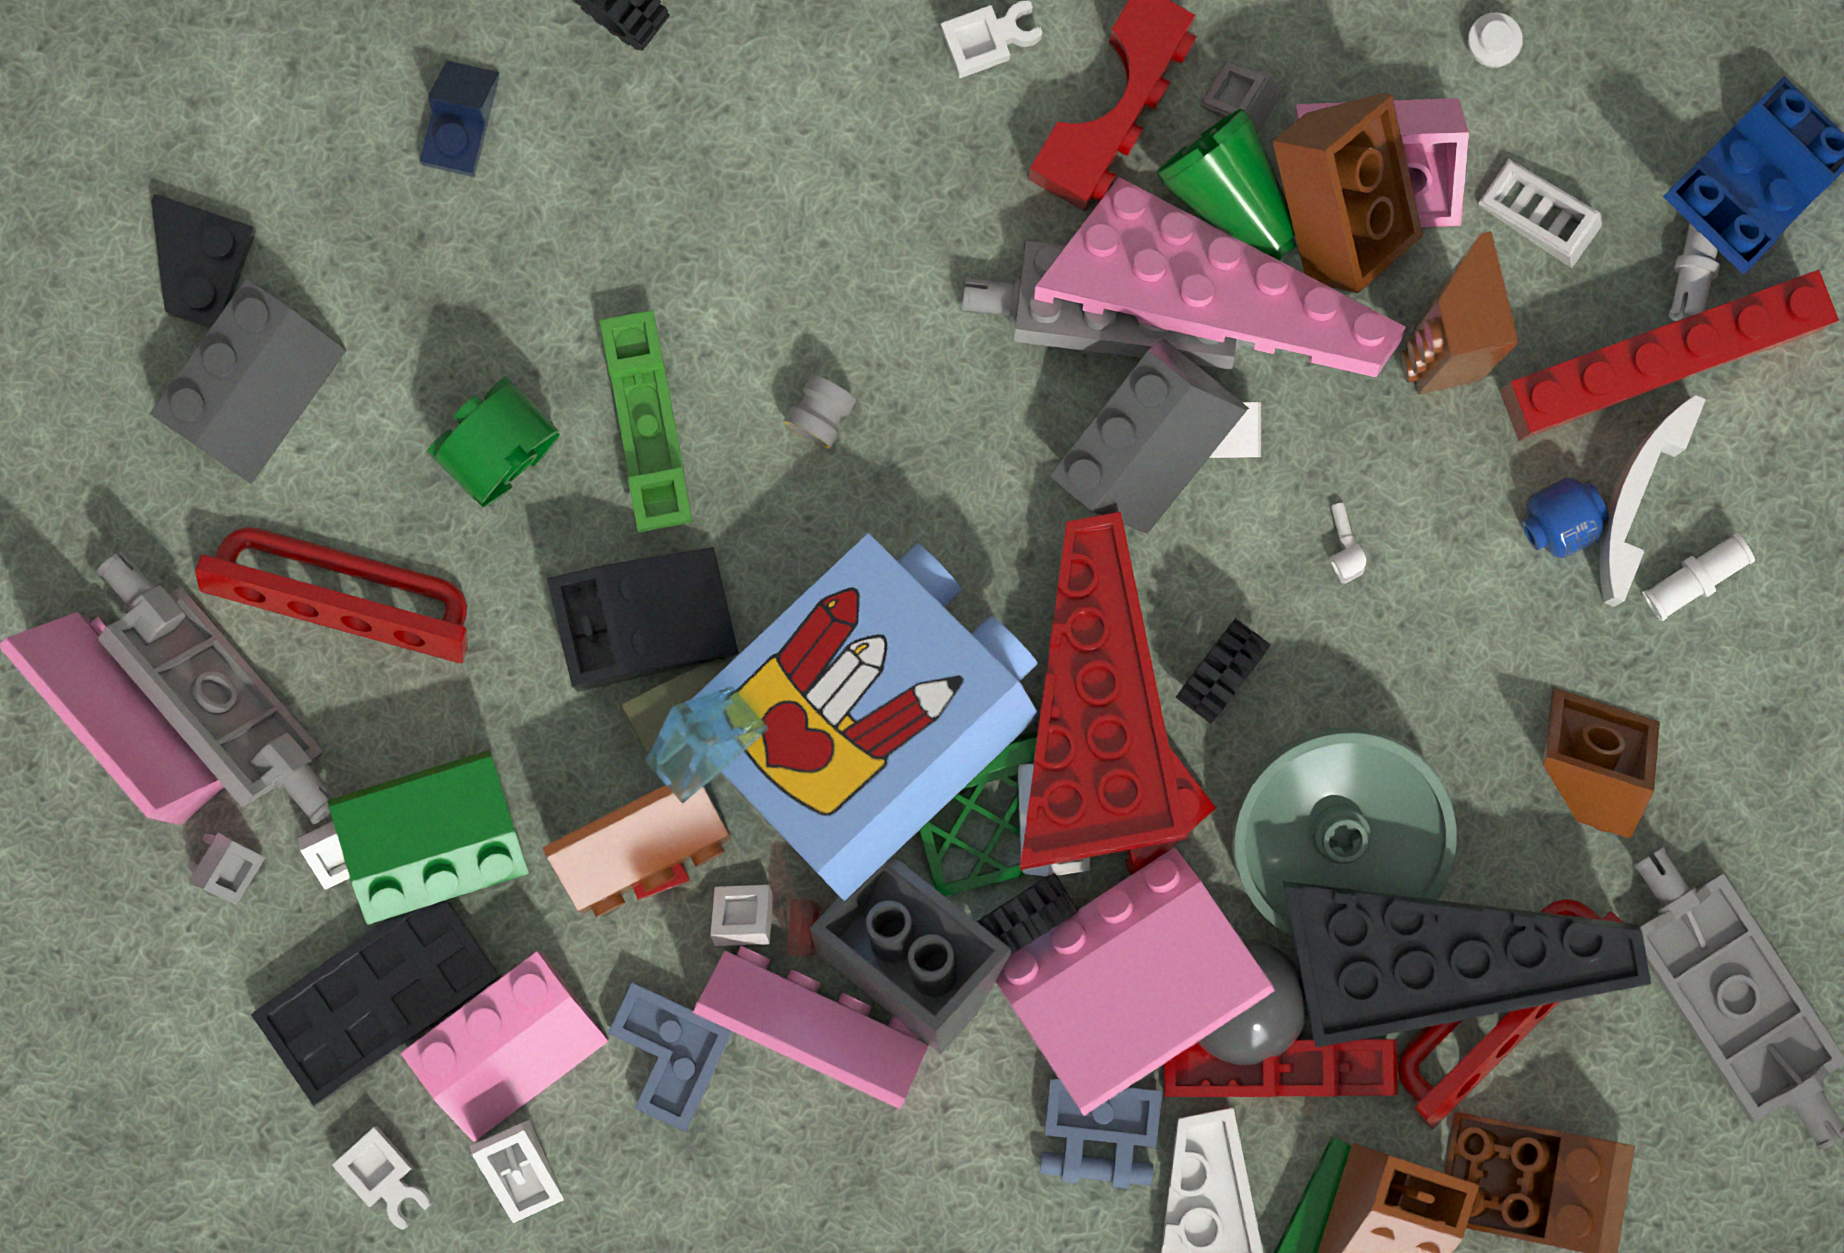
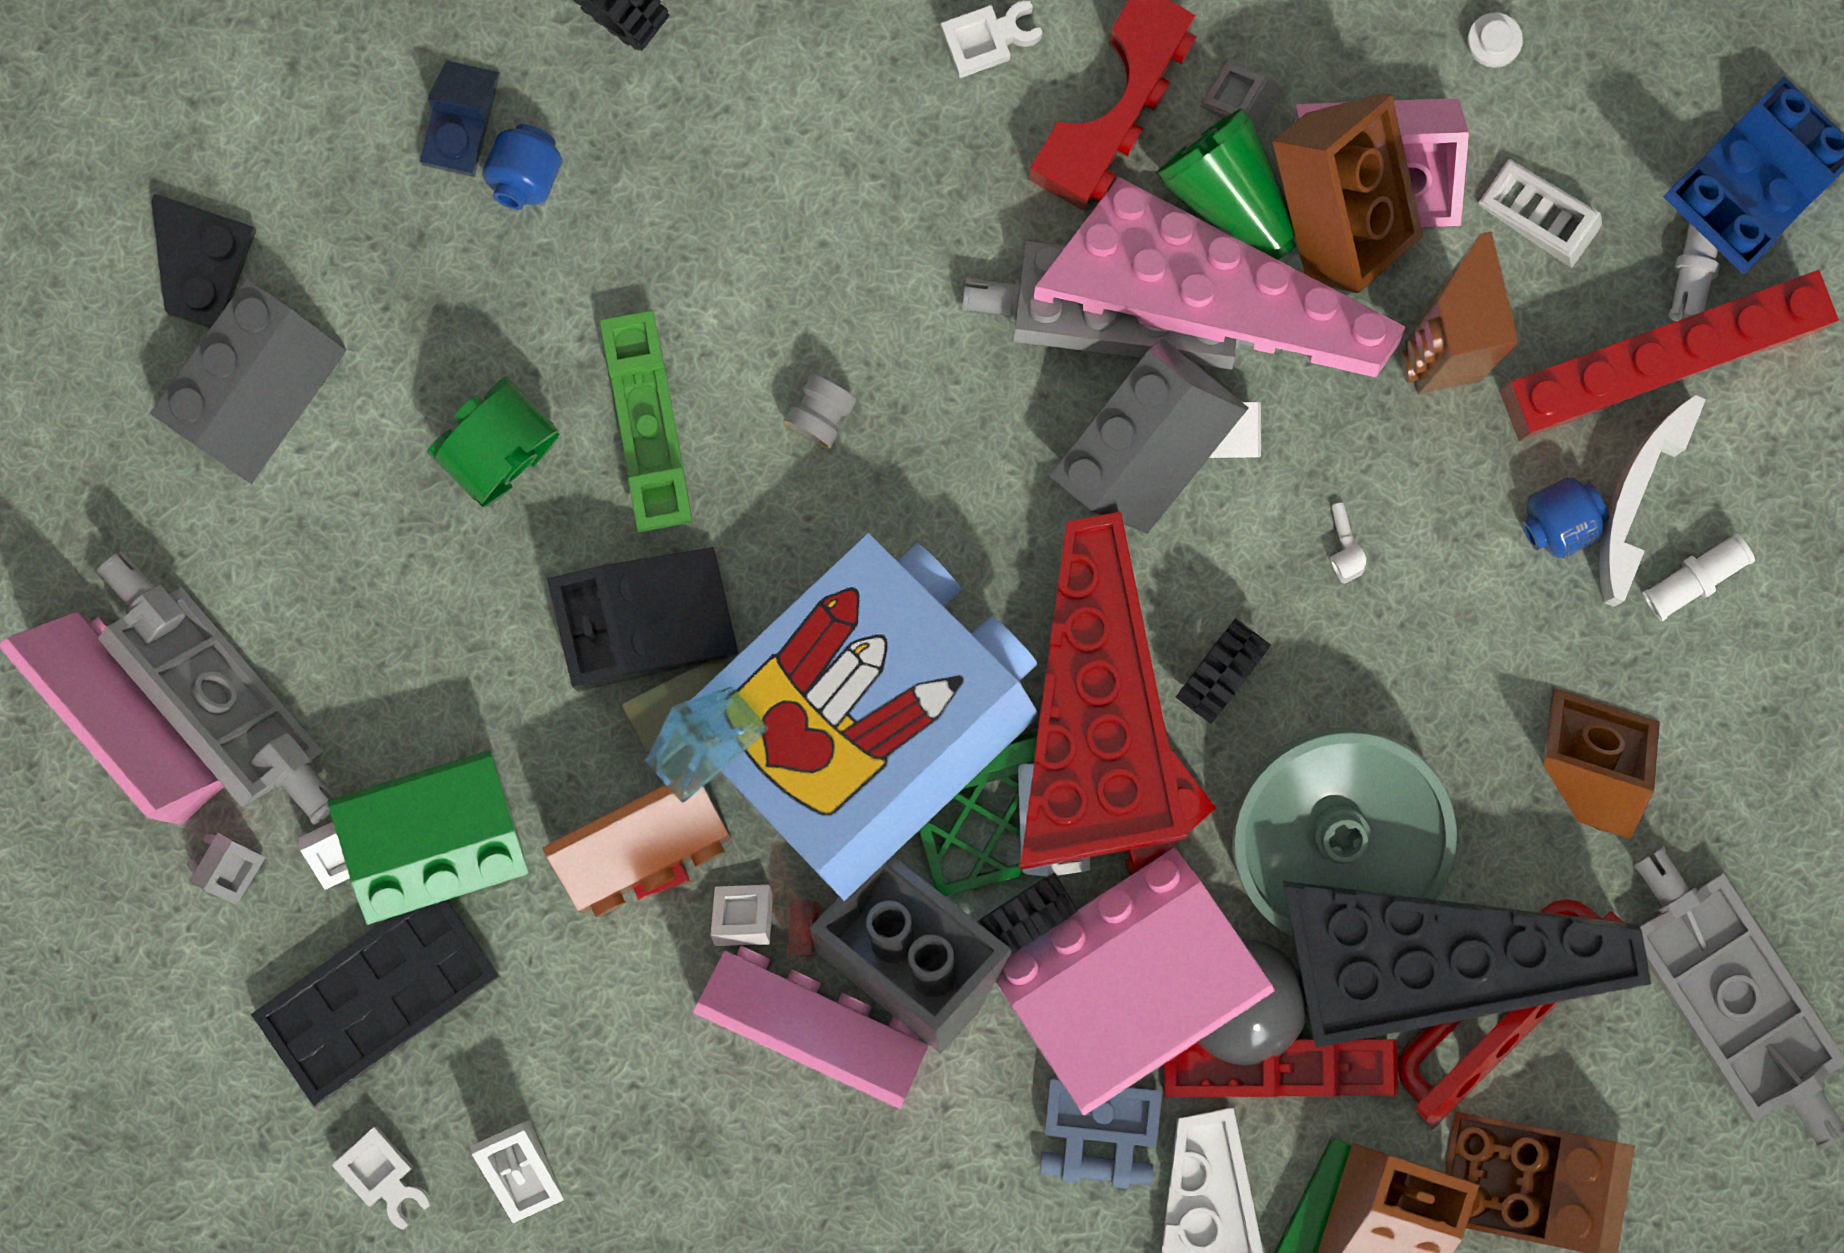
red piece [195,527,468,664] -> none
bright pink slope [400,951,609,1142] -> none
sand blue plate [608,982,733,1132] -> none
none -> blue head [482,124,562,210]

